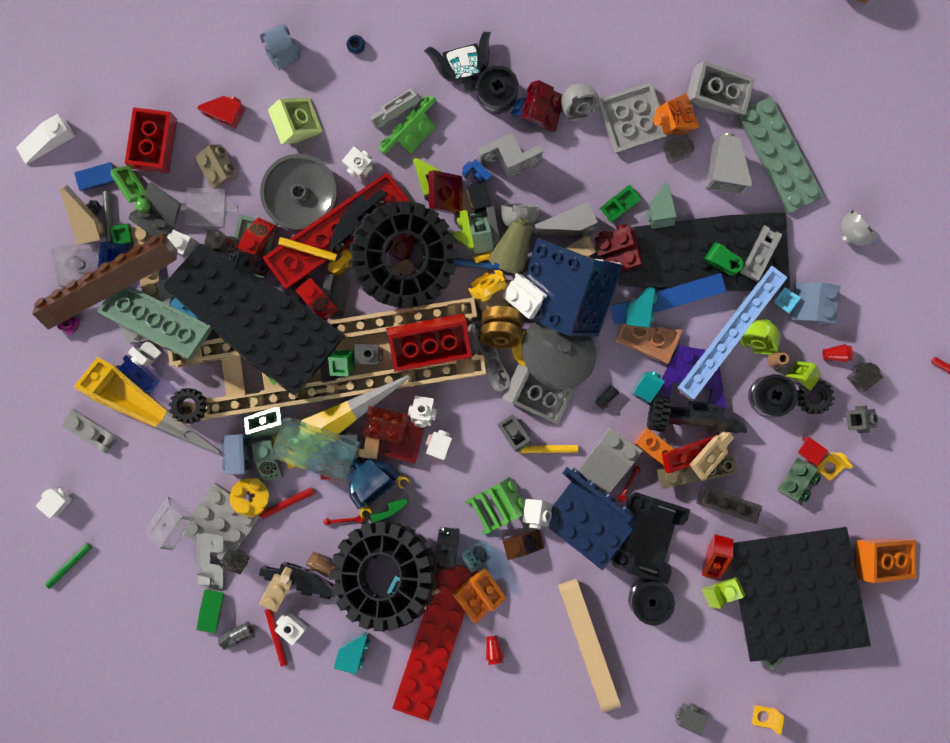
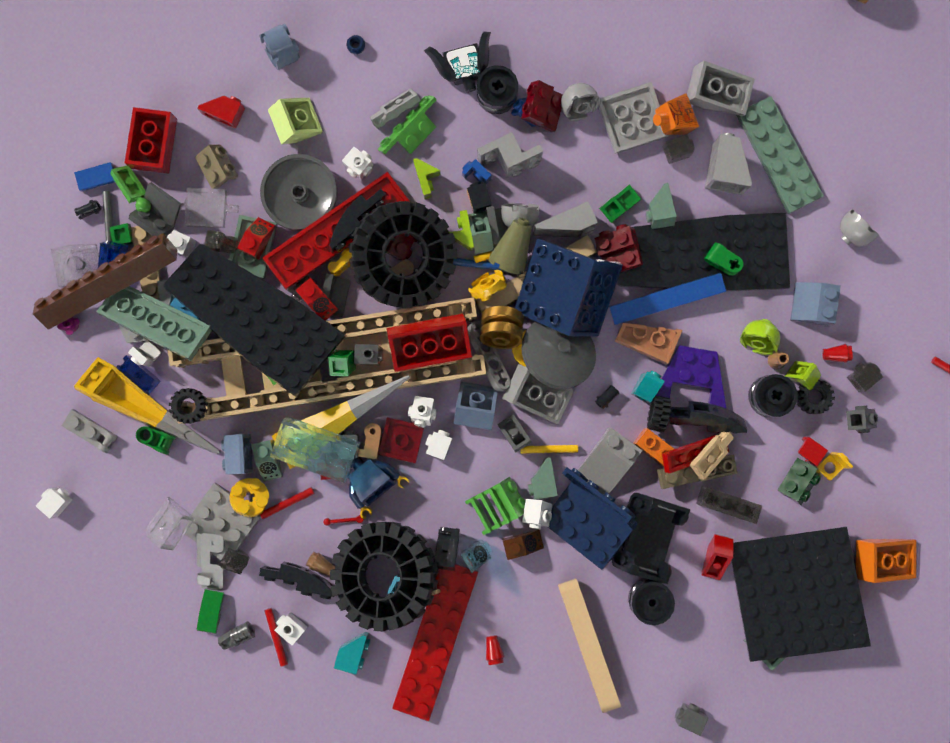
white slope [16,114,75,164] -> none
green bar [45,543,92,589] -> none
tan slope [59,185,105,245] -> none
black hinge [229,250,269,277] -> none
sand green slope [244,407,283,441] -> none
tan hinge [259,566,292,612] -> none
yellow bar [278,237,337,261] -> none
clear red brick [362,406,407,444] -> none
green slope [370,498,409,523] -> none
dark red plate [428,170,462,215] -> none
orange slope [452,569,506,624] -> none
white plate [502,273,547,319] -> none
red hinge [618,466,641,502] -> none
teal slope [624,287,657,328] -> none
light blue plate [677,266,787,400] -> none
lime slope [701,577,745,609] -> none
light grey plate [740,225,782,281] -> none
yellow bracket [752,705,784,735] -> none
medium azure plate [773,287,801,314] -> none
none -> green piece [136,426,177,455]
none -> sand blue slope [454,382,498,430]
none -> sand green slope [528,457,558,500]

